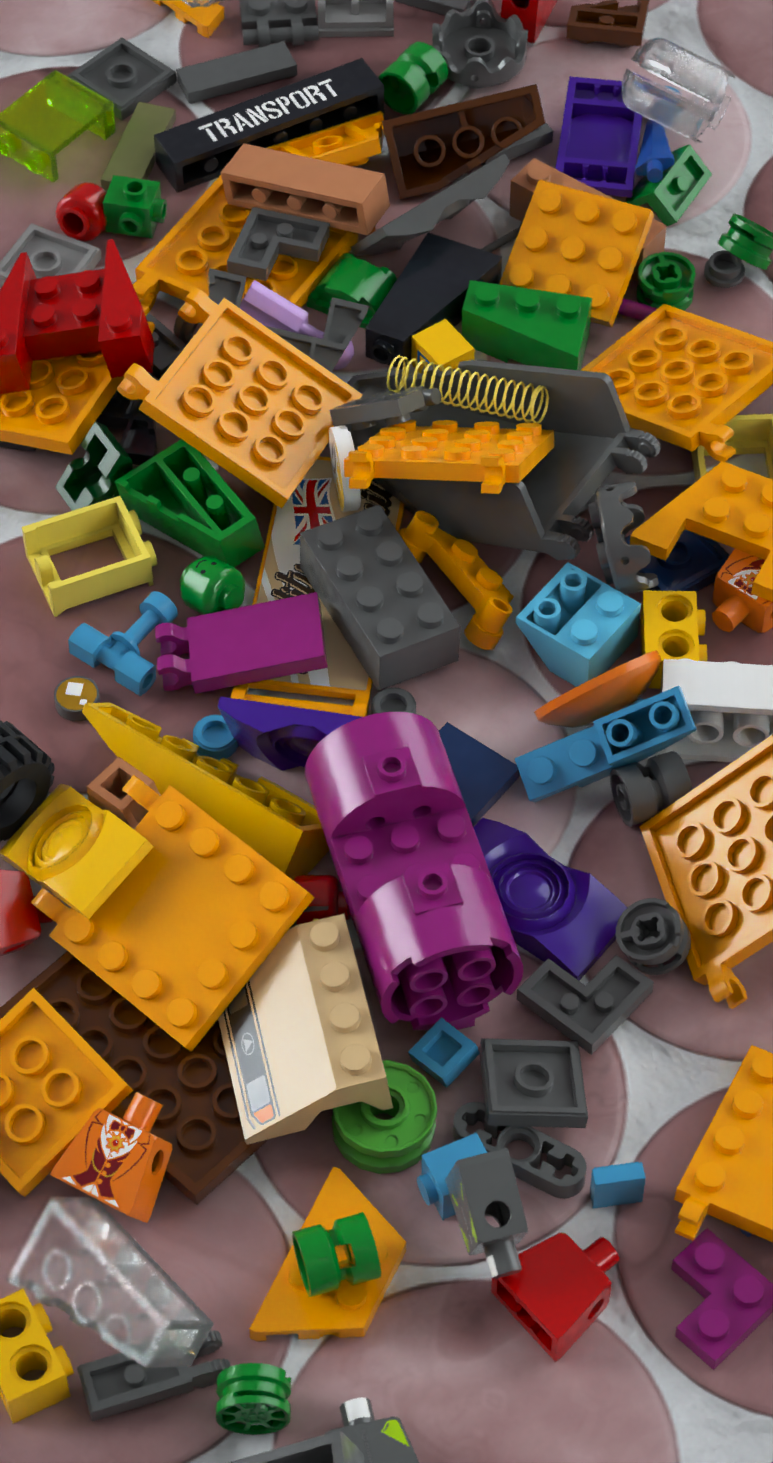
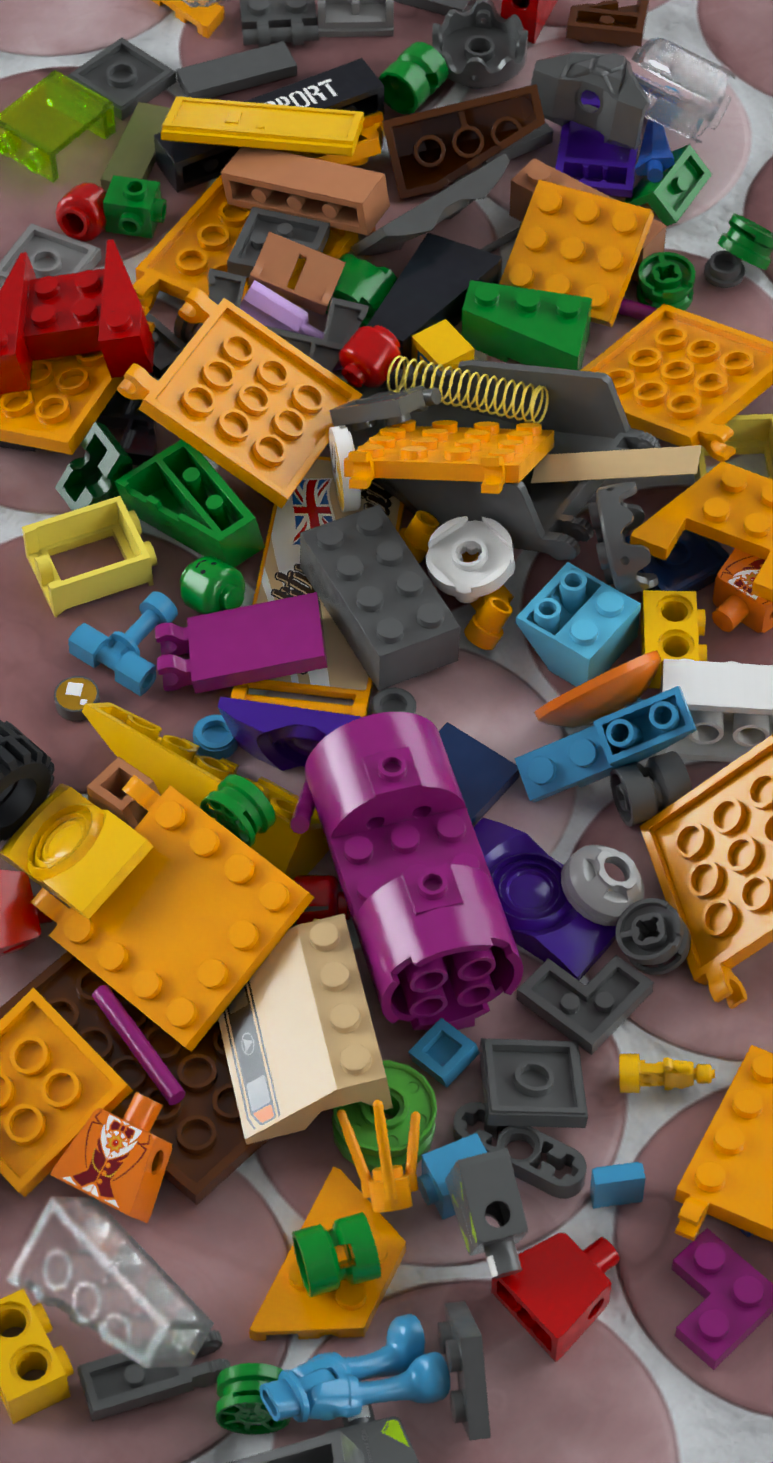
none -> magenta bar [92,985,186,1105]
none -> yellow piece [161,96,364,156]
none -> green wheel [200,774,276,847]
none -> nougat piece [247,232,346,316]
none -> dark azure piece [260,1313,450,1423]
none -> magenta bar [290,779,315,834]
none -> light orange plant [337,1100,421,1212]
none -> red head [339,325,401,388]
none -> white plate [426,516,516,603]
none -> dark grey plate [438,1301,491,1441]
none -> dark grey piece [531,52,650,150]
none -> tan sticker [531,445,702,483]
none -> light grey piece [561,845,644,926]
none -> yellow piece [619,1054,715,1093]

